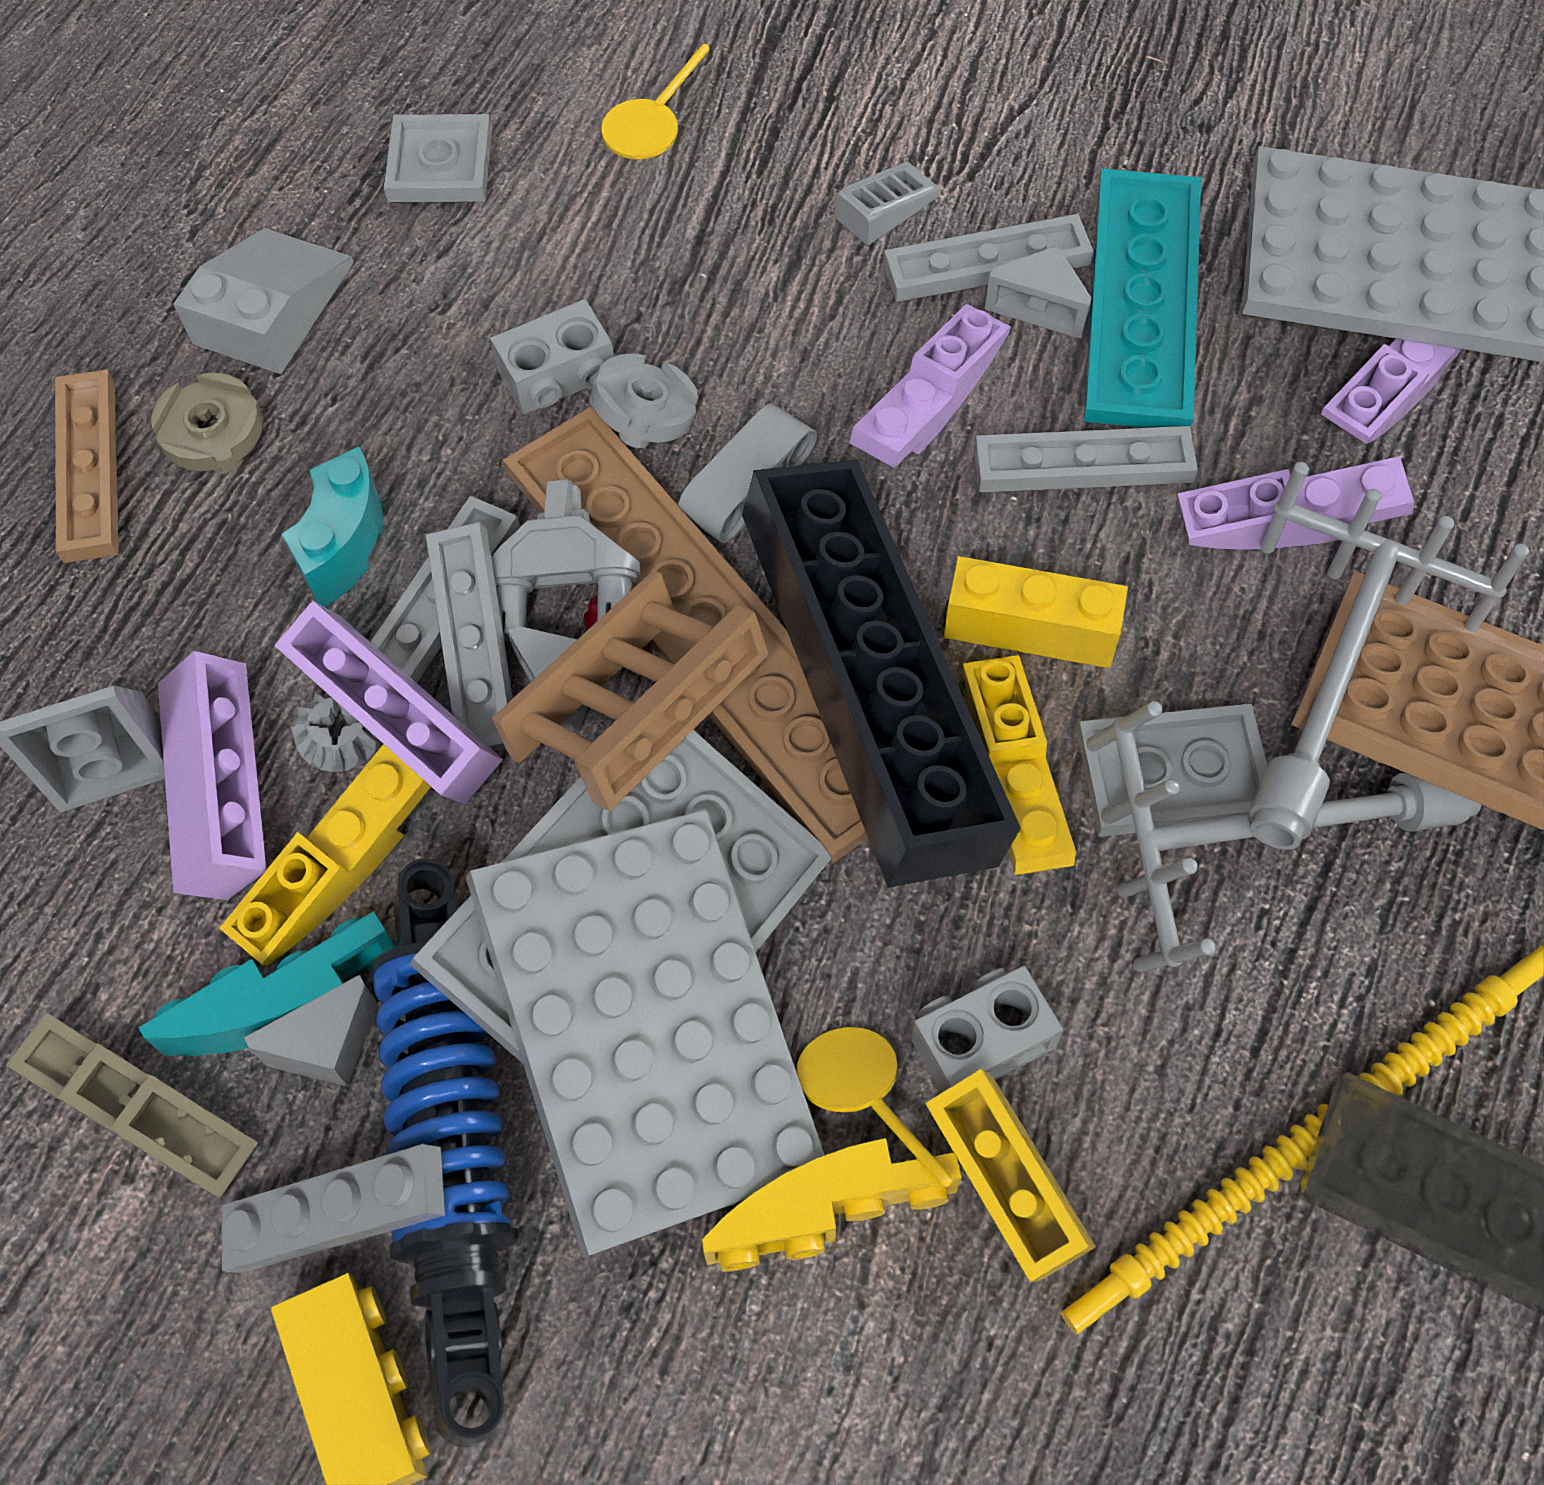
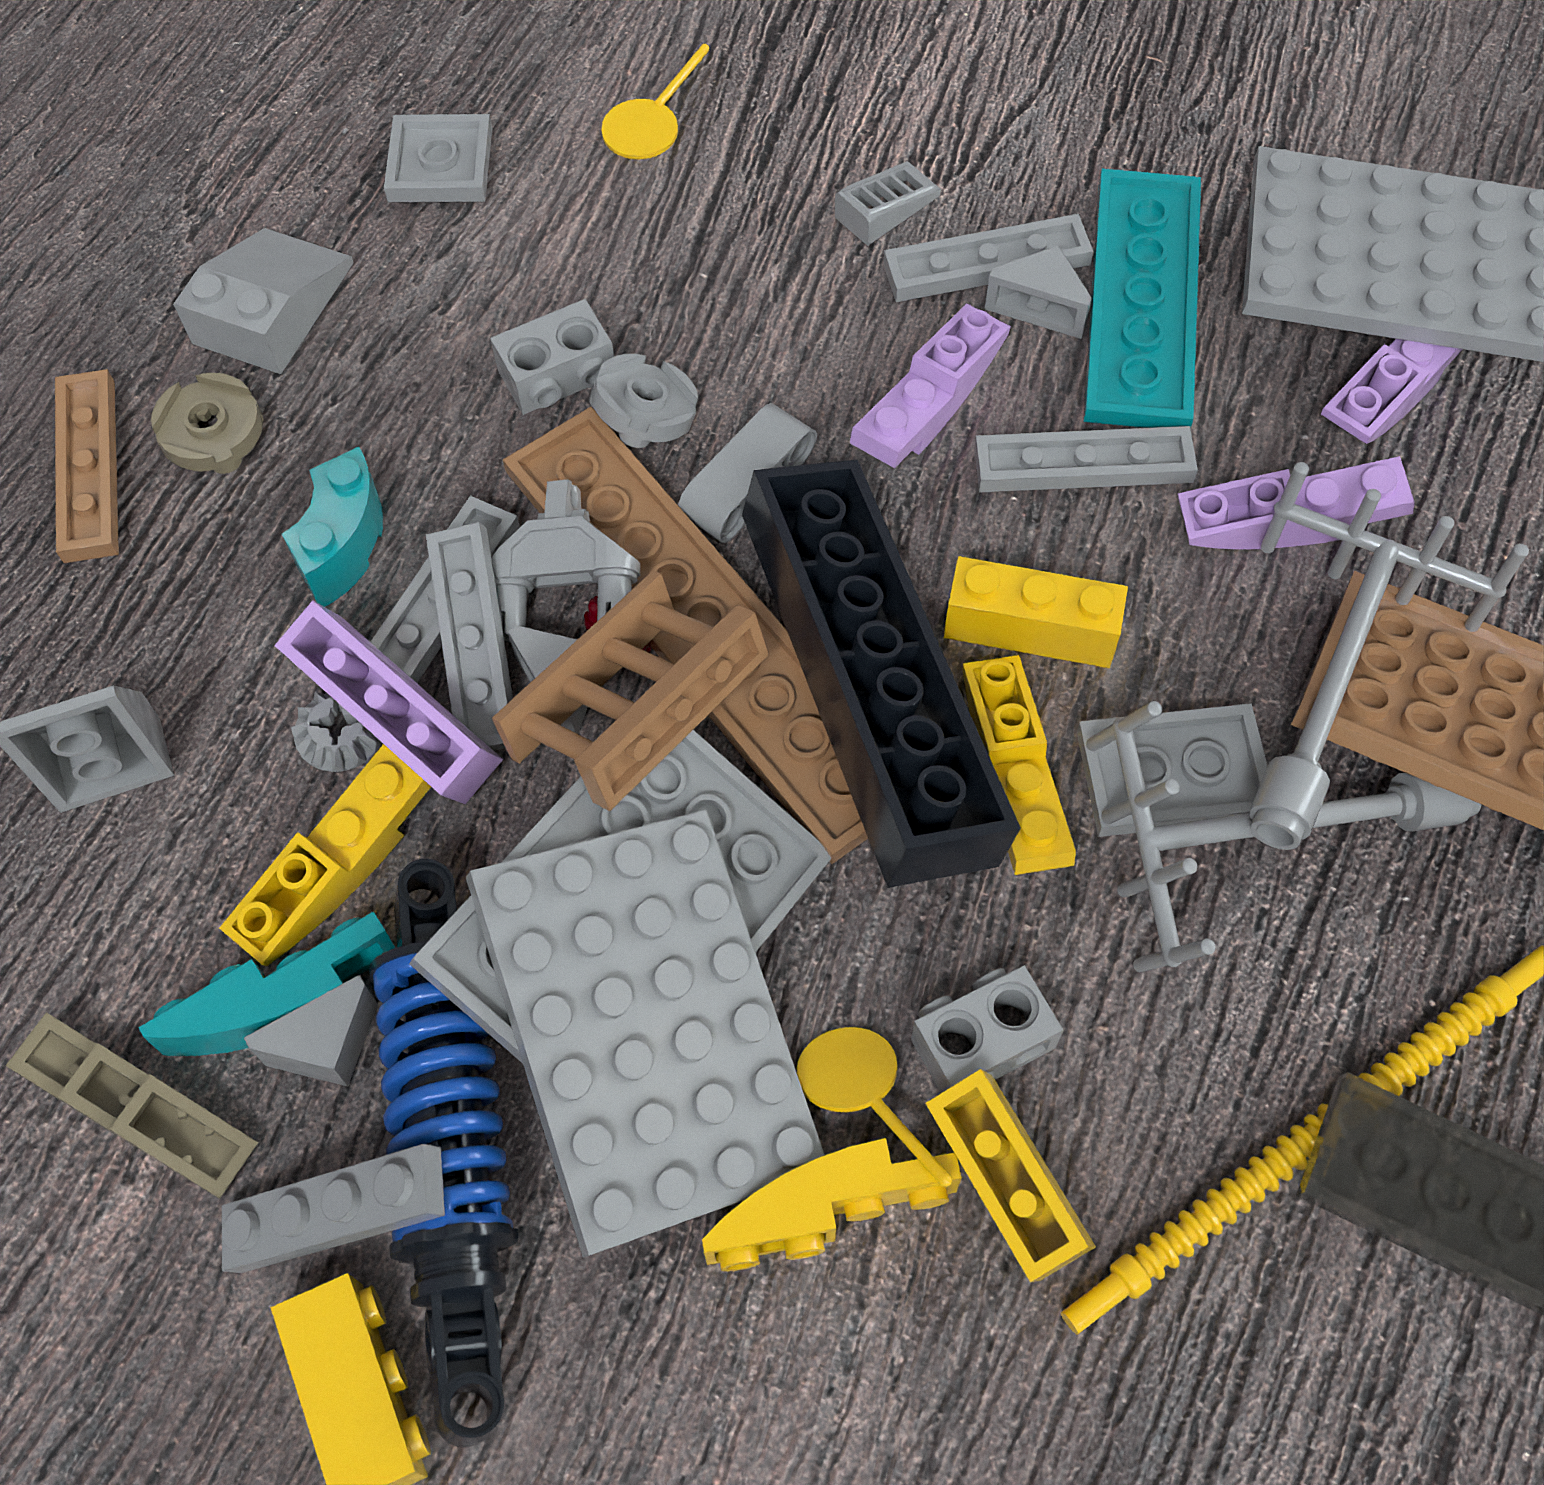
lavender brick [158,651,266,900] -> none

